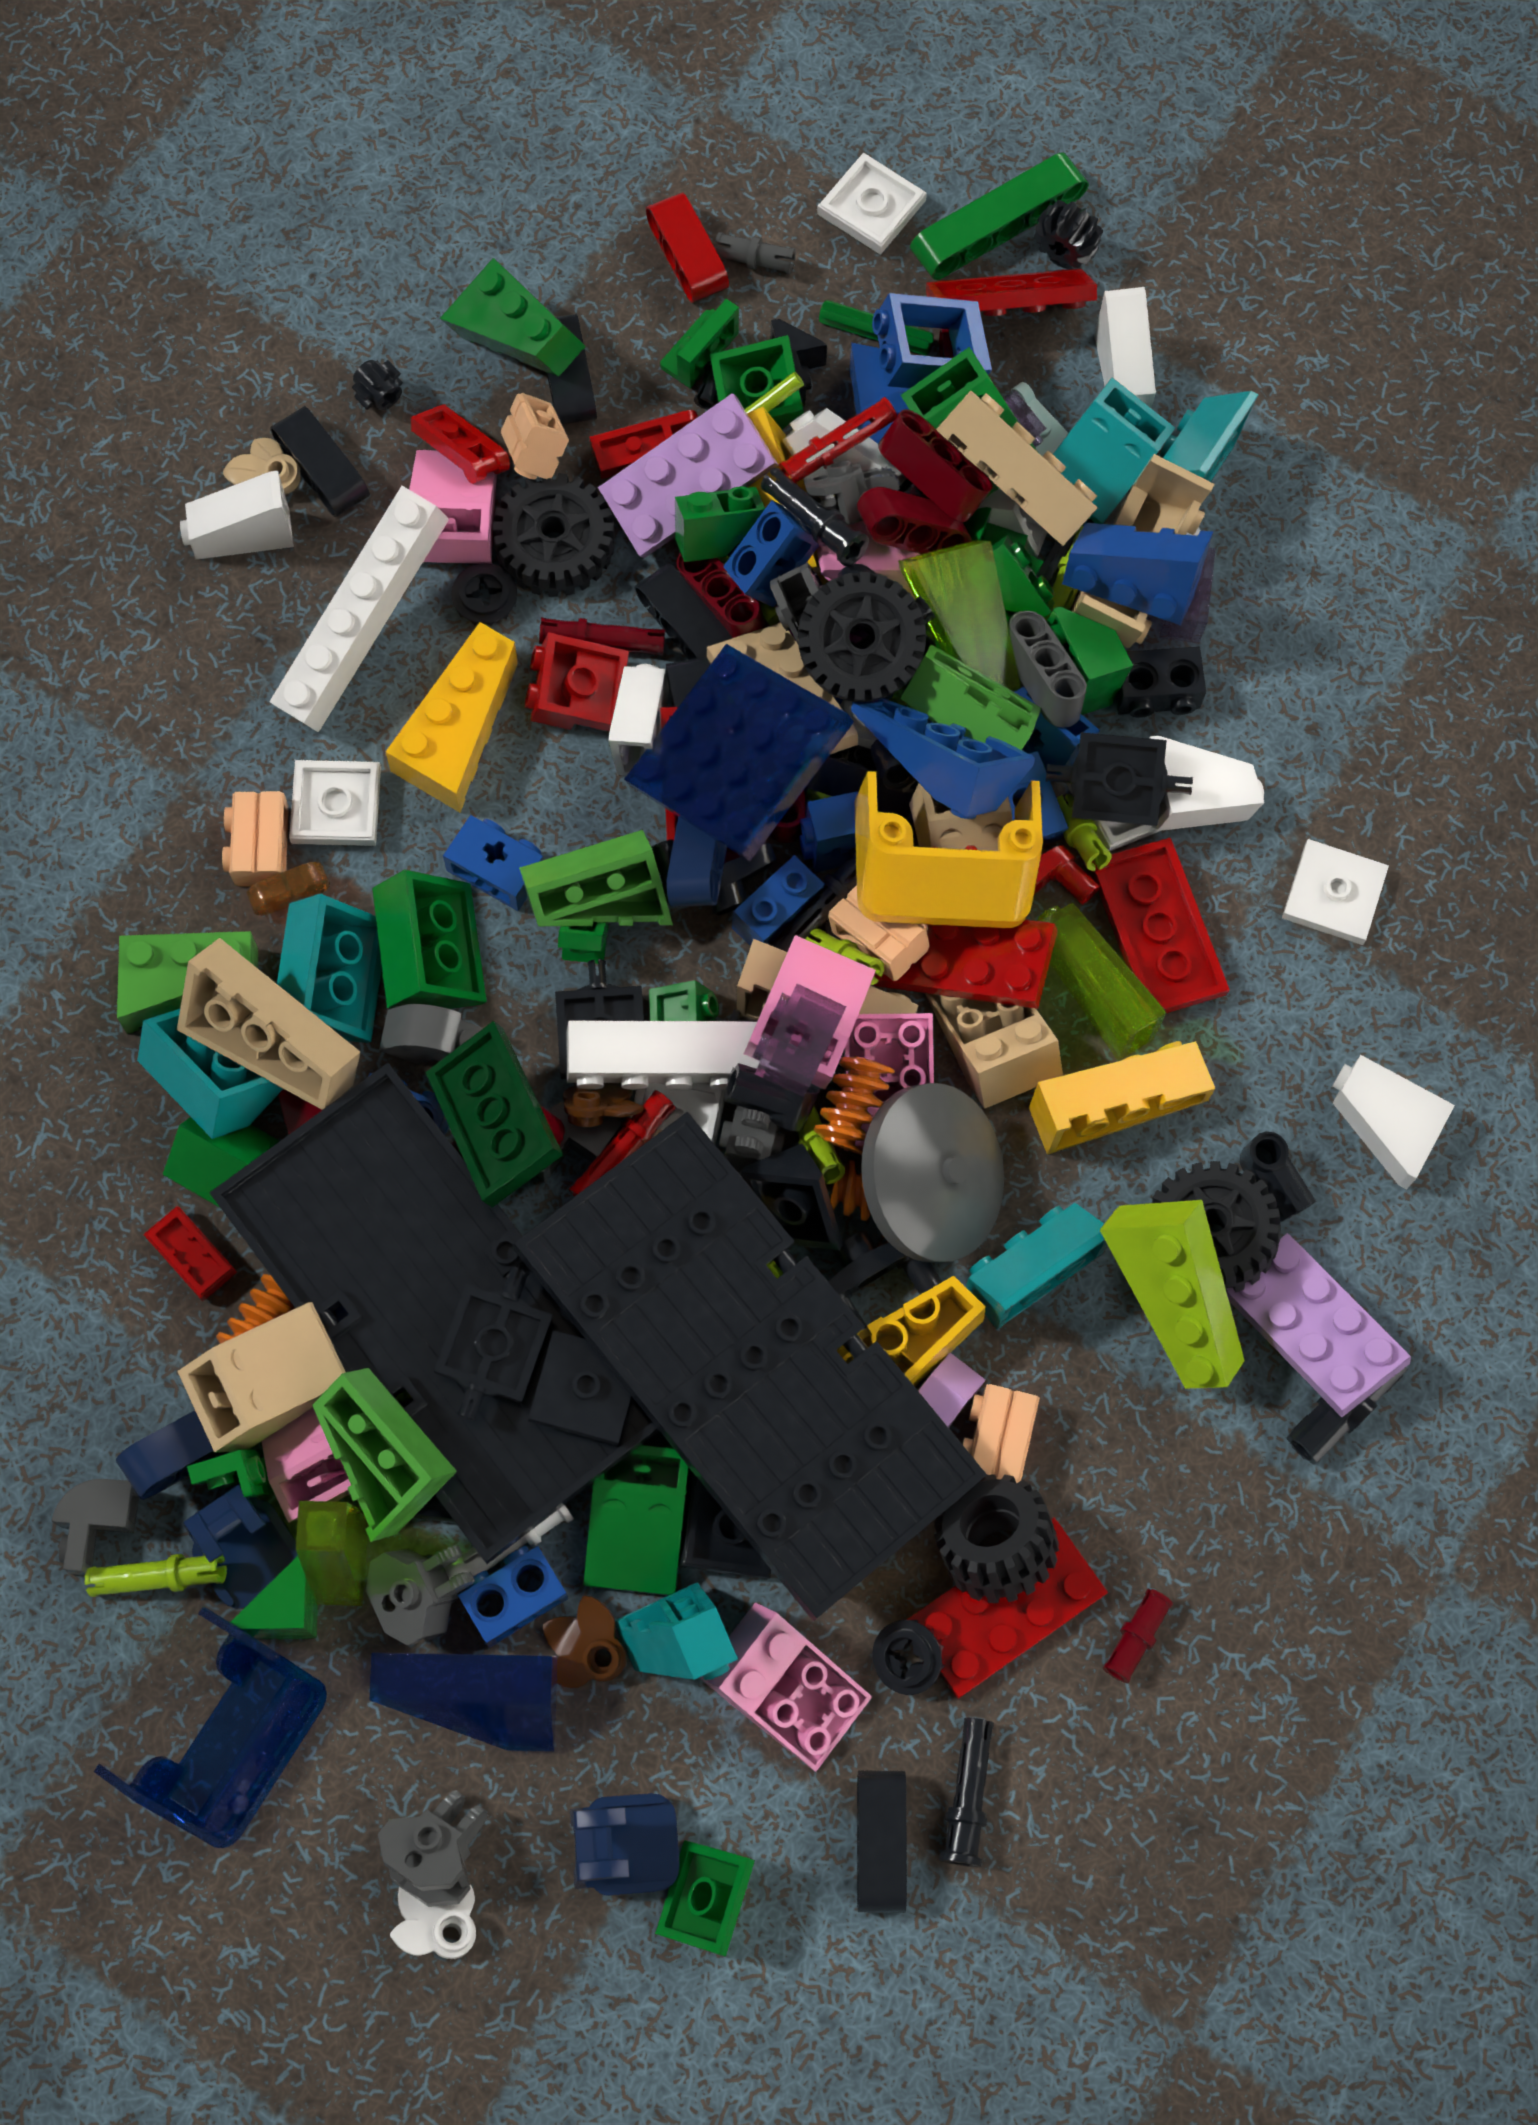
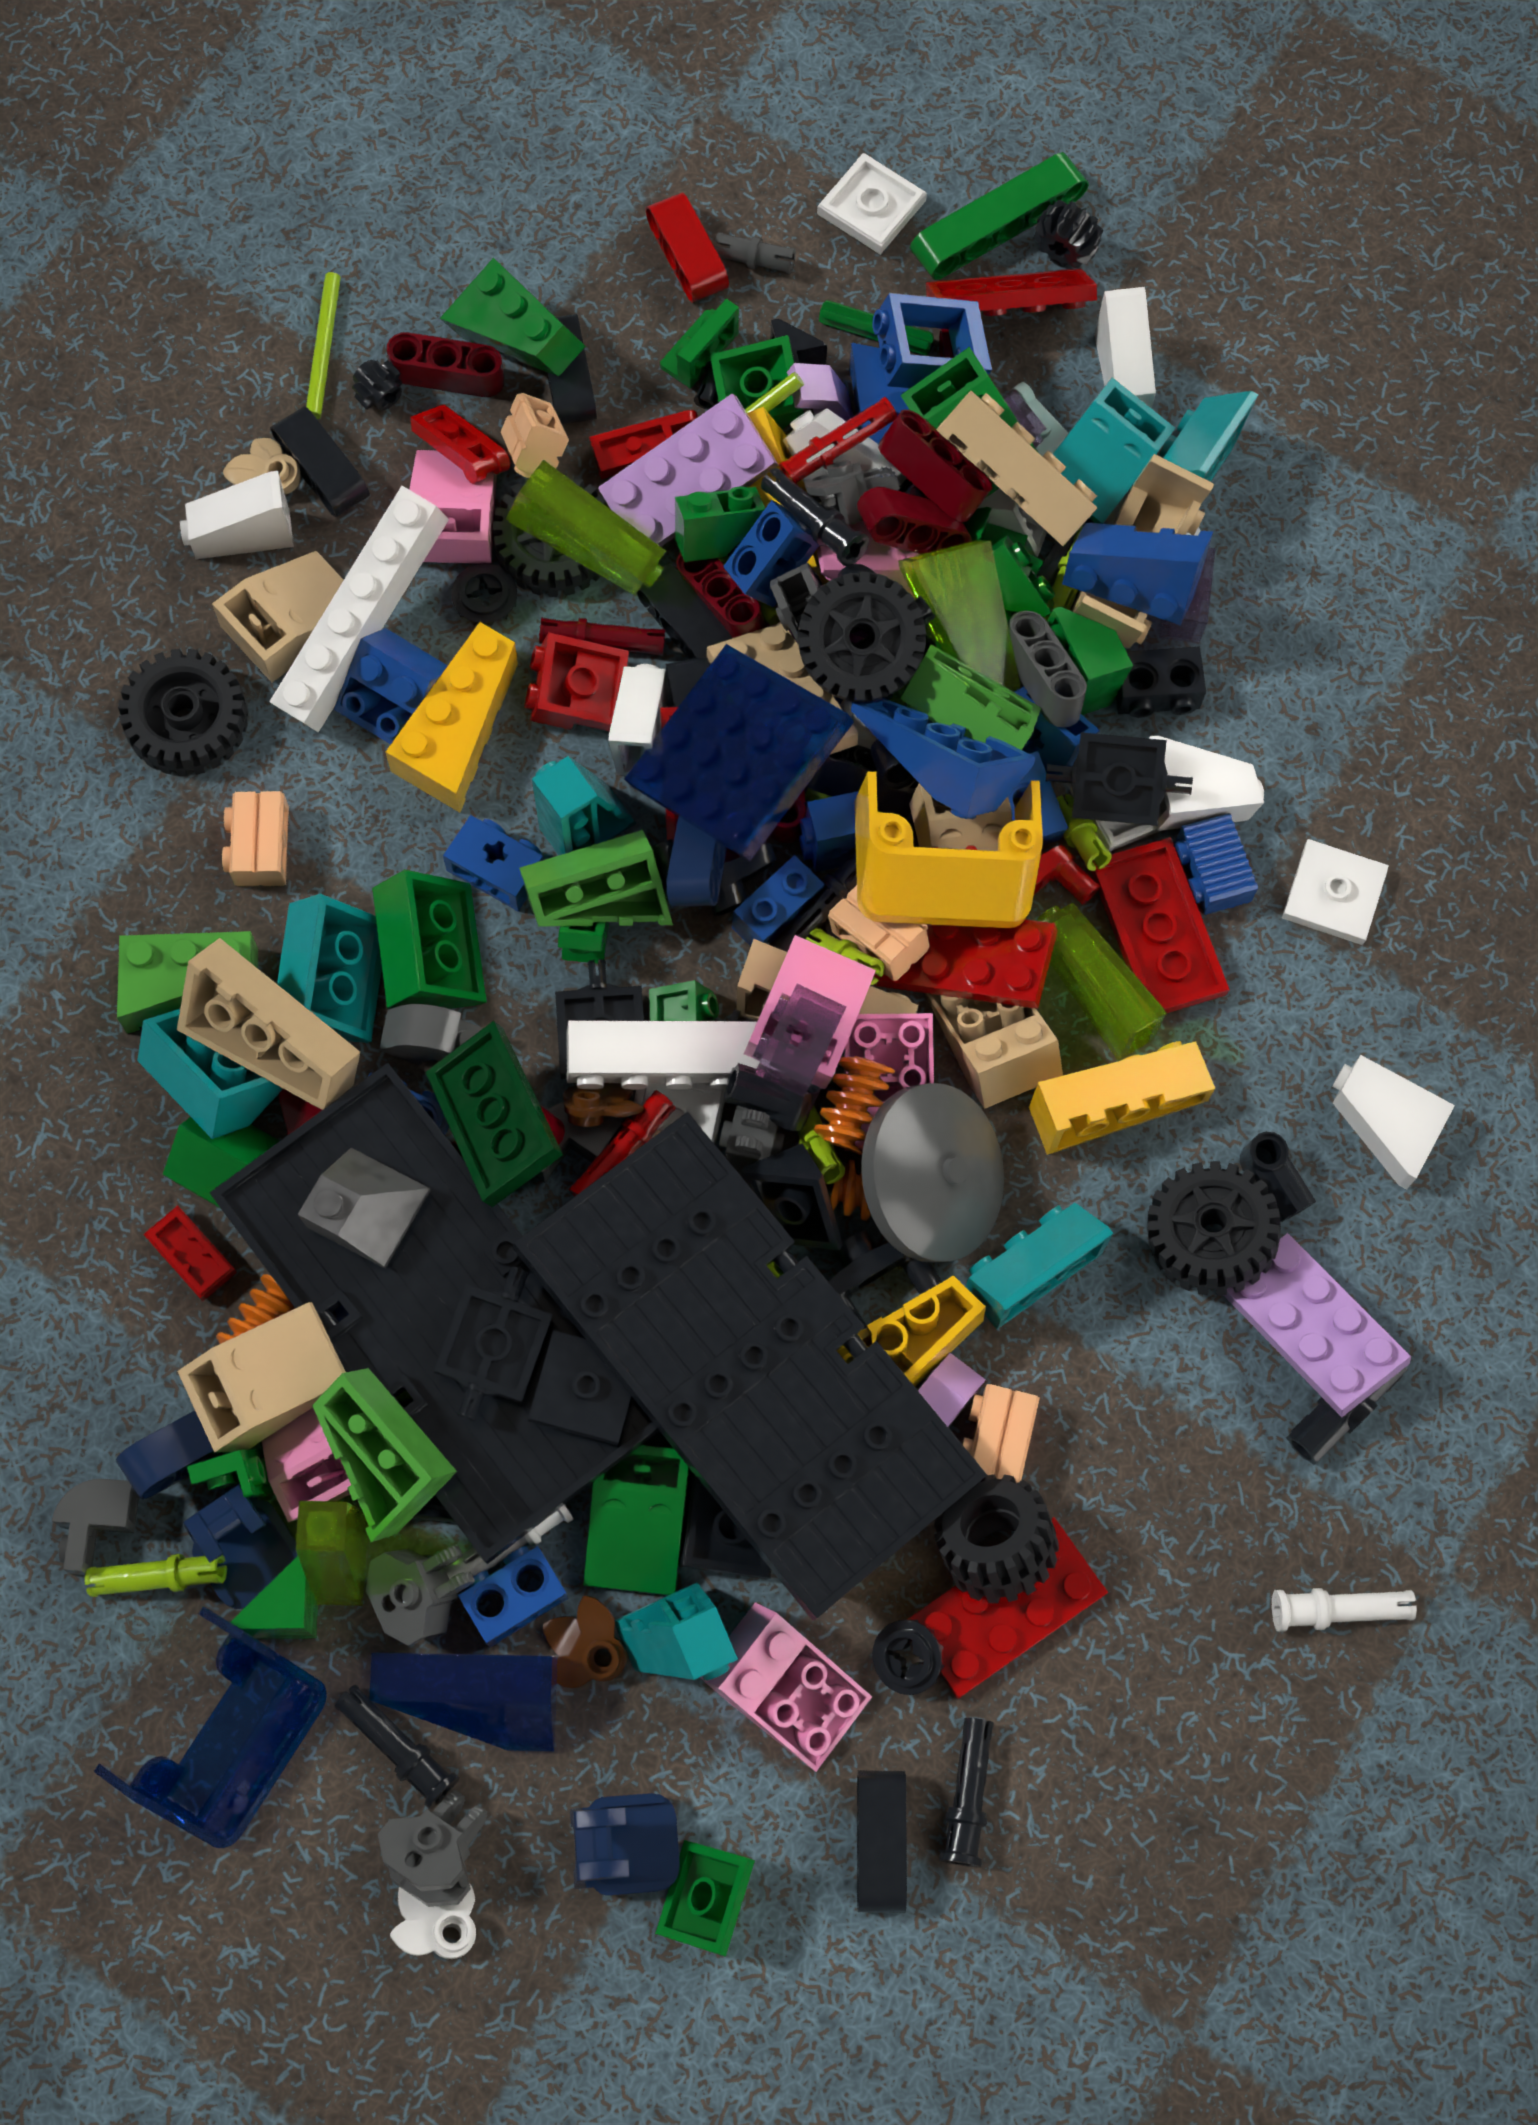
clear orange beam [246,862,330,916] -> none
white plate [289,760,381,846] -> none
lime wedge [1100,1200,1245,1389] -> none
dark red pin [1103,1588,1173,1684] -> none
none -> black wheel [118,649,248,776]
none -> tan slope [212,551,344,683]
none -> flat silver slope [298,1148,431,1269]
none -> lime bar [306,272,341,419]
none -> blue slope [334,628,448,744]
none -> black pin [334,1685,459,1809]
none -> dark red beam [387,332,504,397]
none -> clear neon green slope [506,460,666,595]
none -> teal wedge [532,756,636,855]
none -> lavender slope [787,363,854,421]
none -> blue brick [1173,813,1258,915]
none -> white pin [1272,1588,1417,1632]

